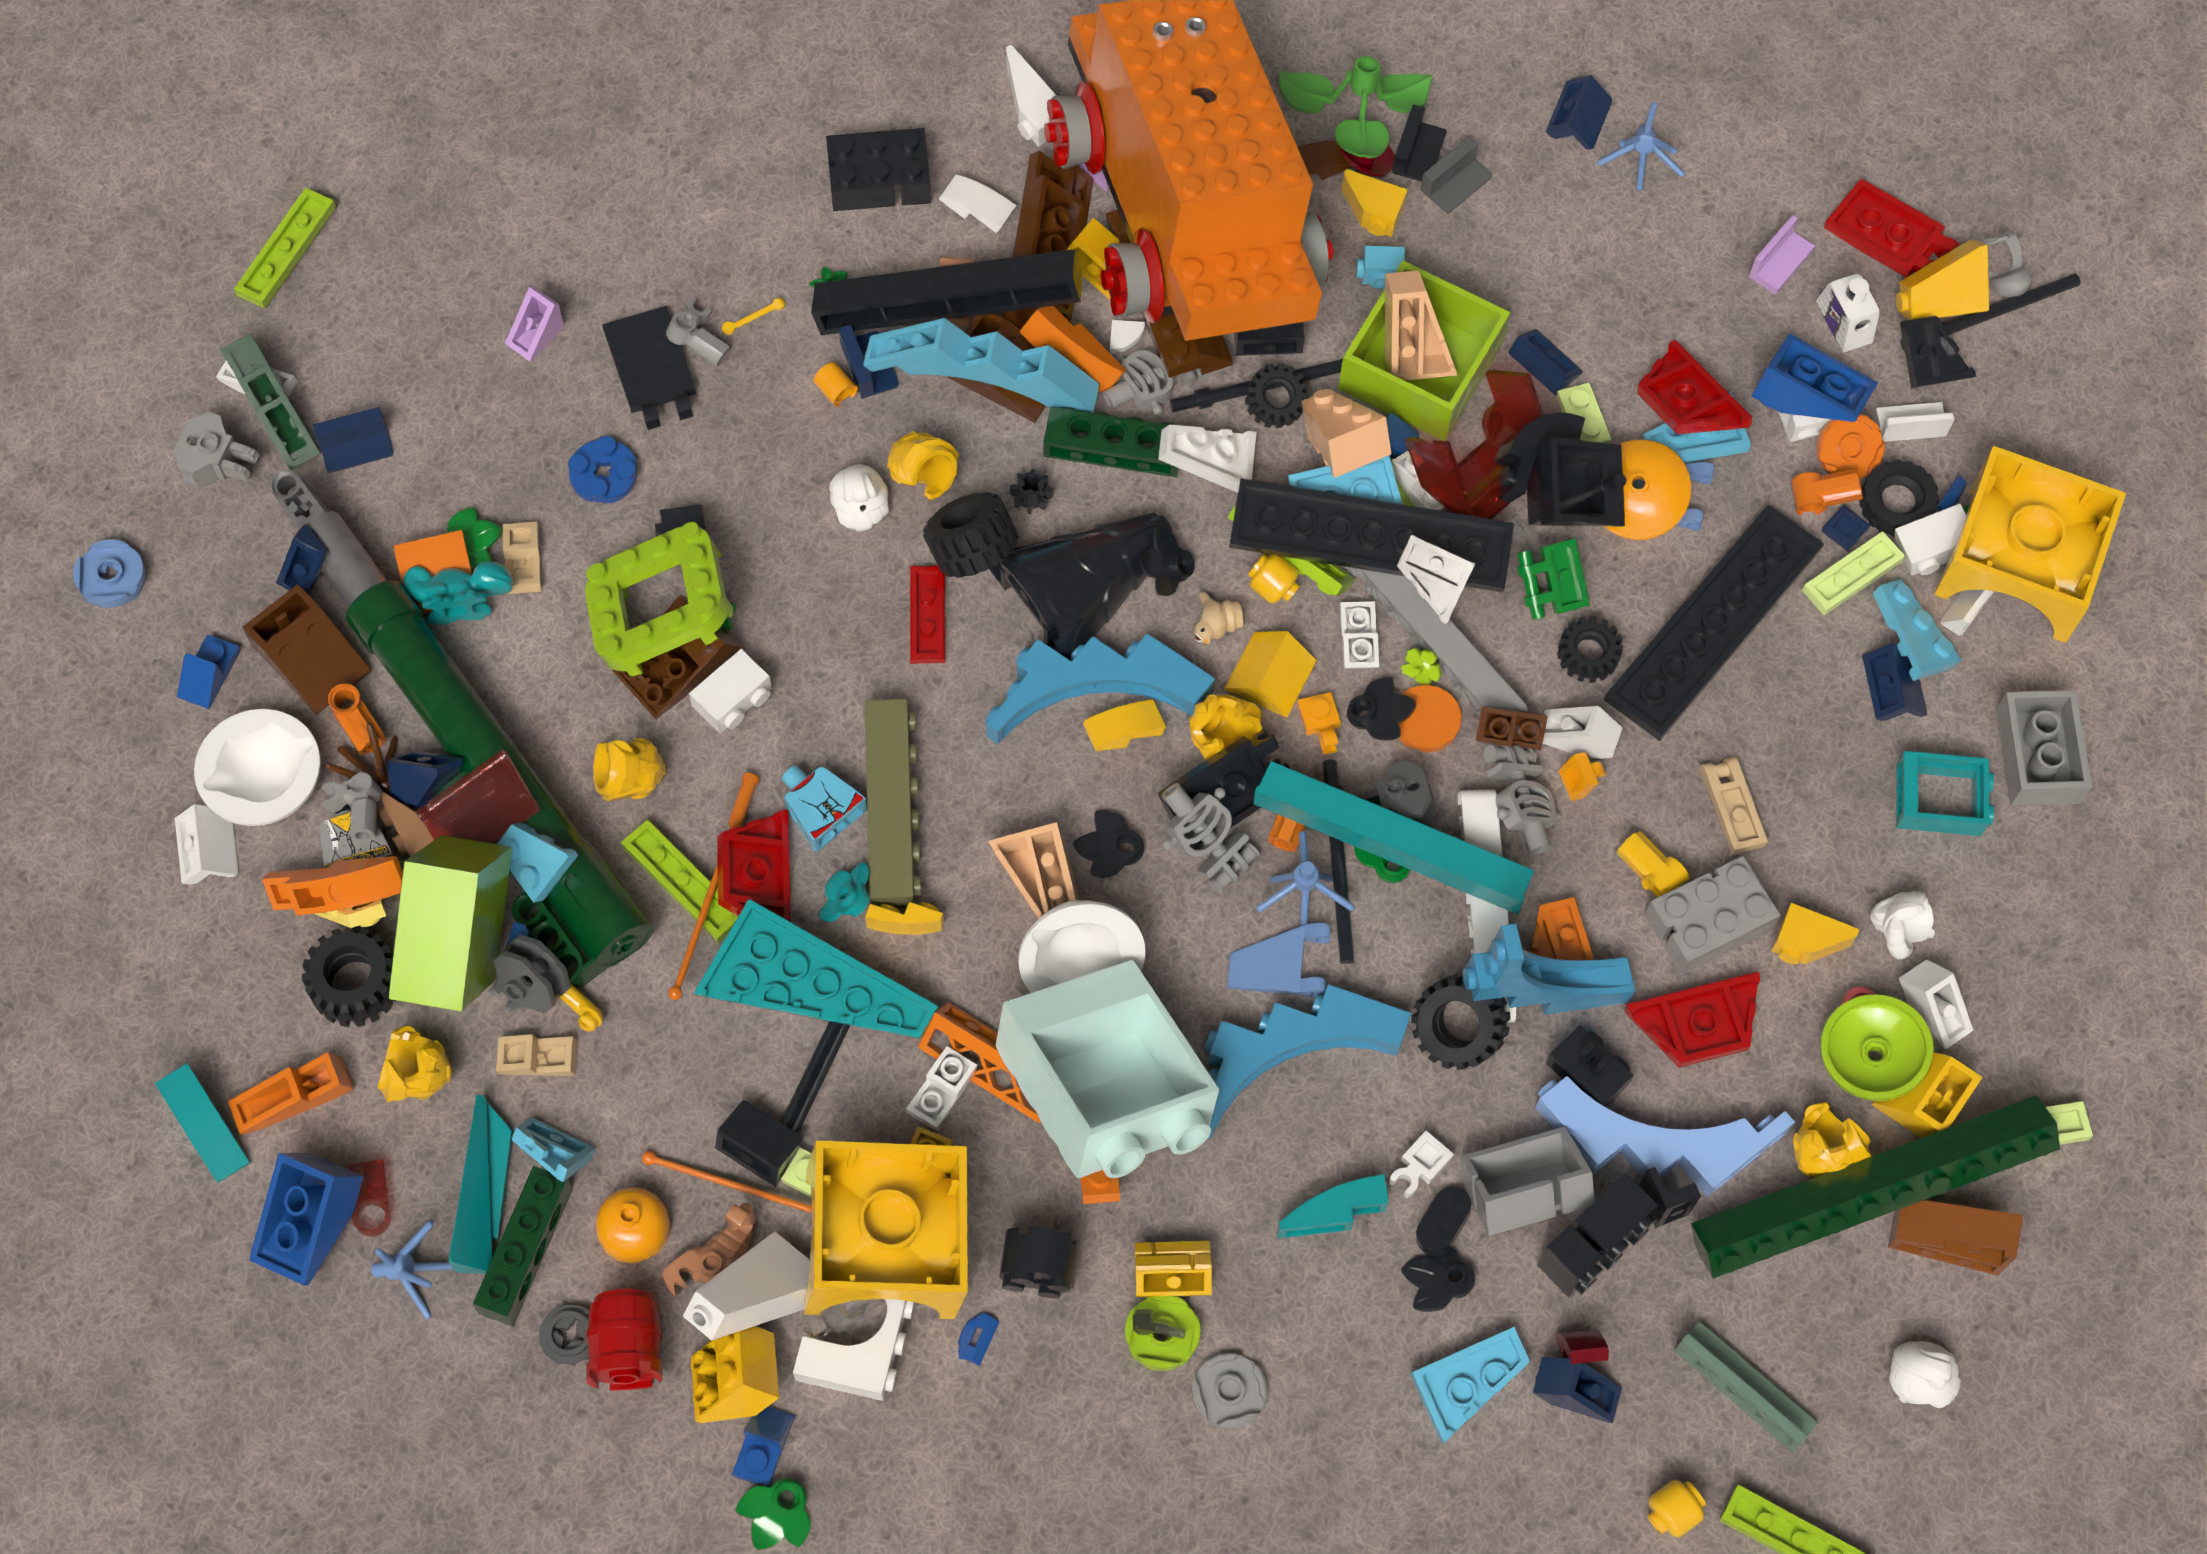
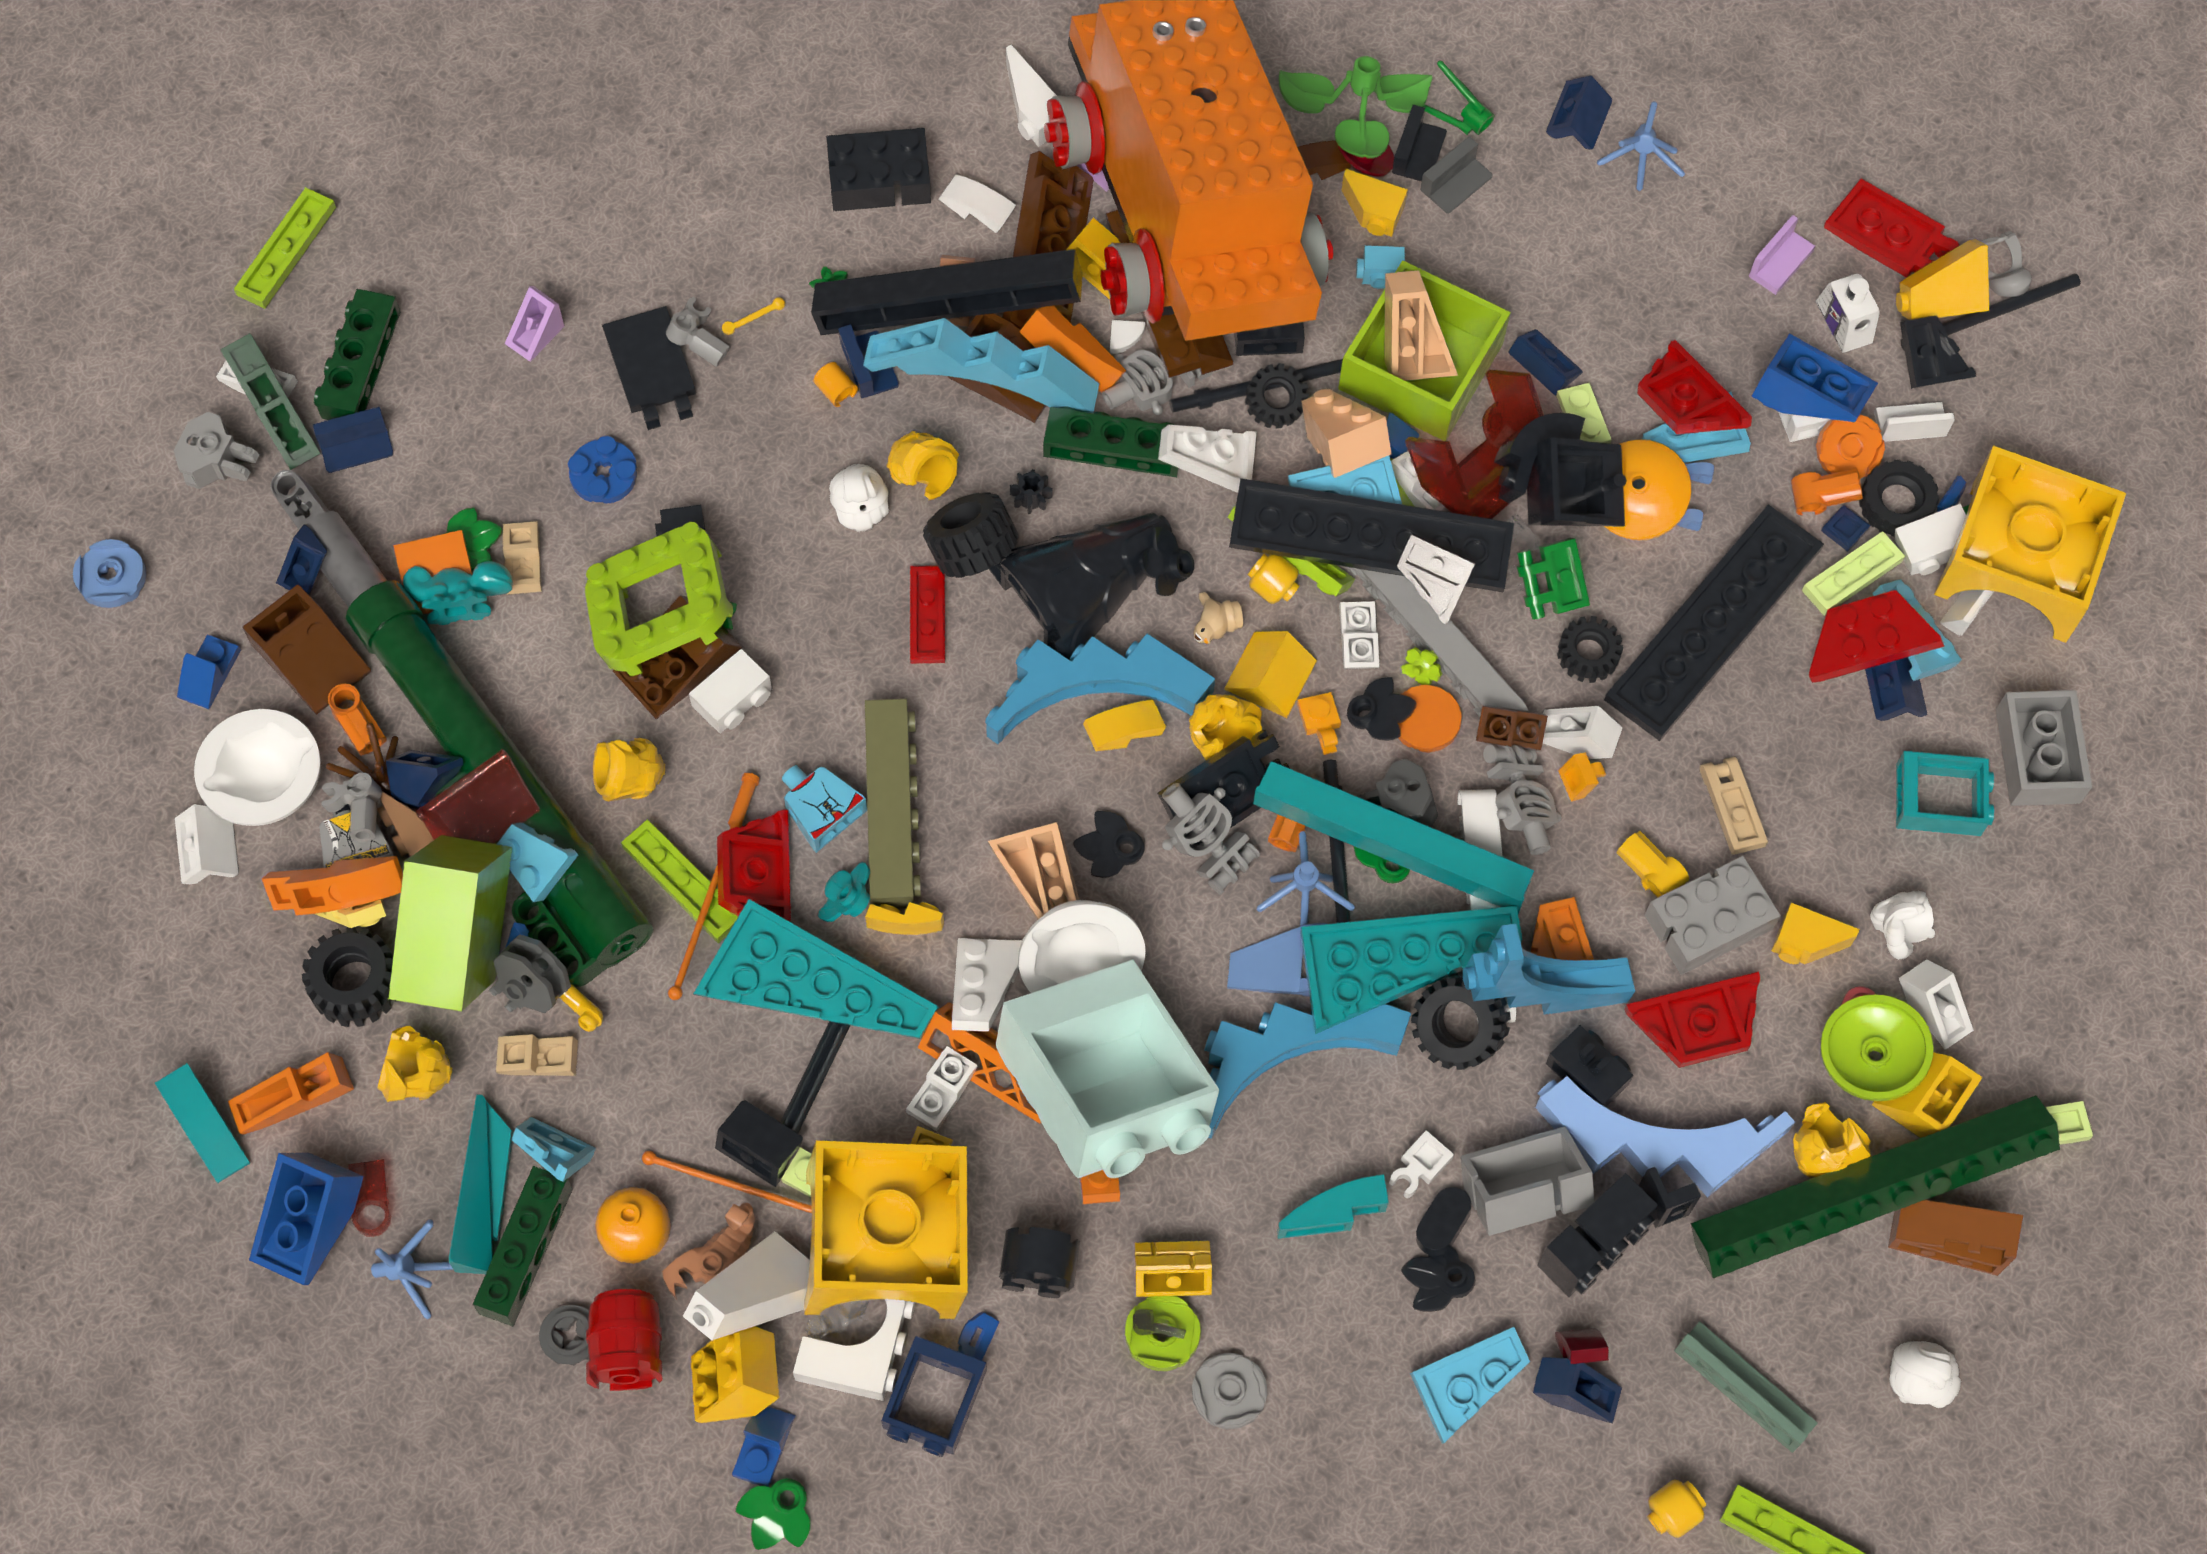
none -> dark green brick [314,289,401,420]
none -> dark blue window [881,1336,987,1457]
none -> white wing [952,938,1022,1031]
none -> teal wing [1300,906,1523,1034]
none -> green plant [1423,60,1495,135]
none -> red wing [1809,590,1945,683]

